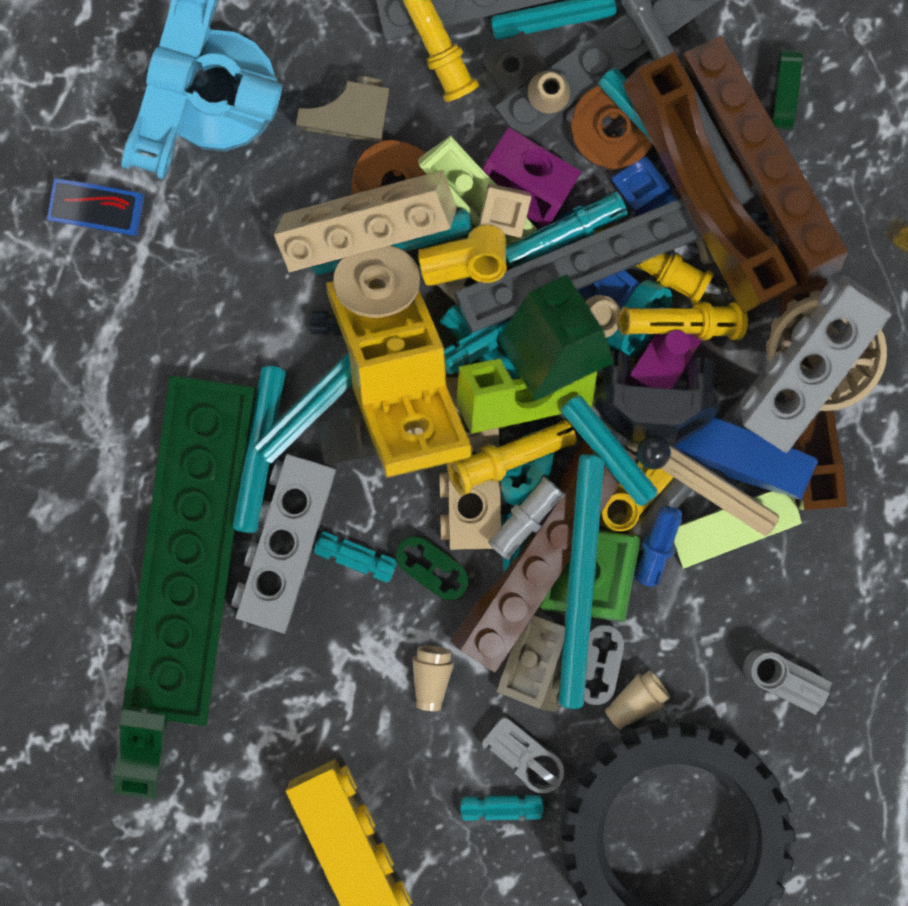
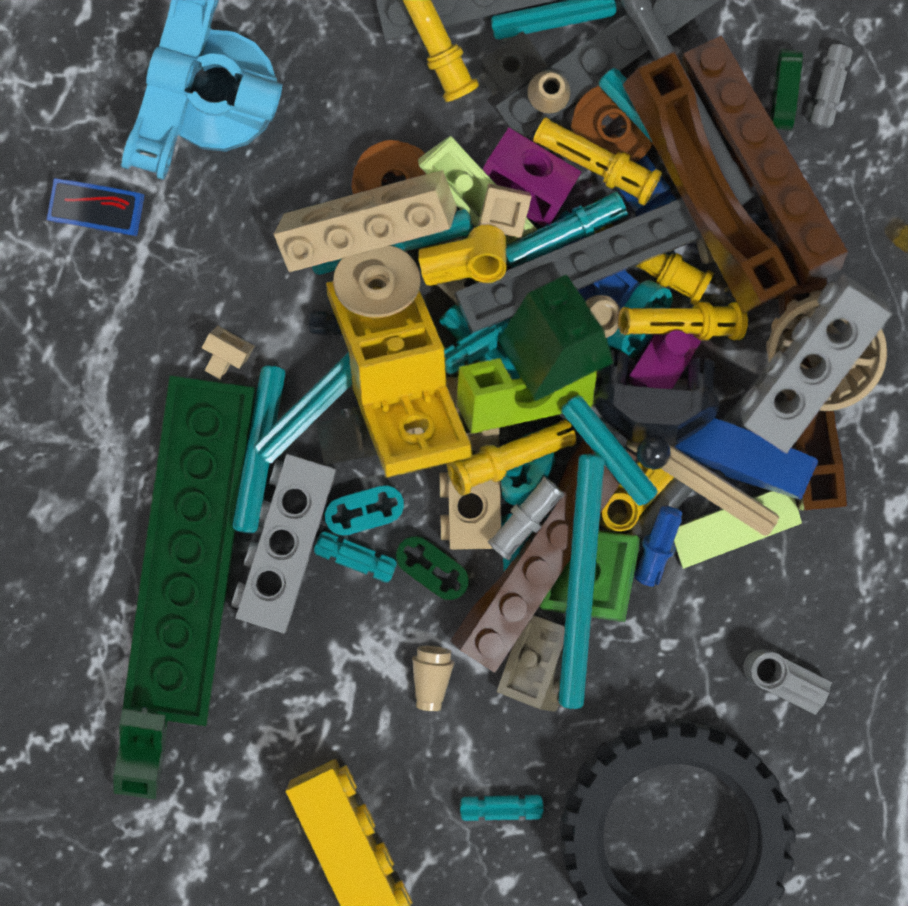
dark tan arch [296,76,390,143] -> none
light grey piece [482,716,564,793] -> none
light grey beam [584,624,624,705] -> none
tan cone [605,670,670,730] -> none
none -> tan tile [202,326,255,379]
none -> teal beam [325,485,404,535]
none -> yellow pin [533,117,662,206]
none -> light grey axle [810,44,853,128]

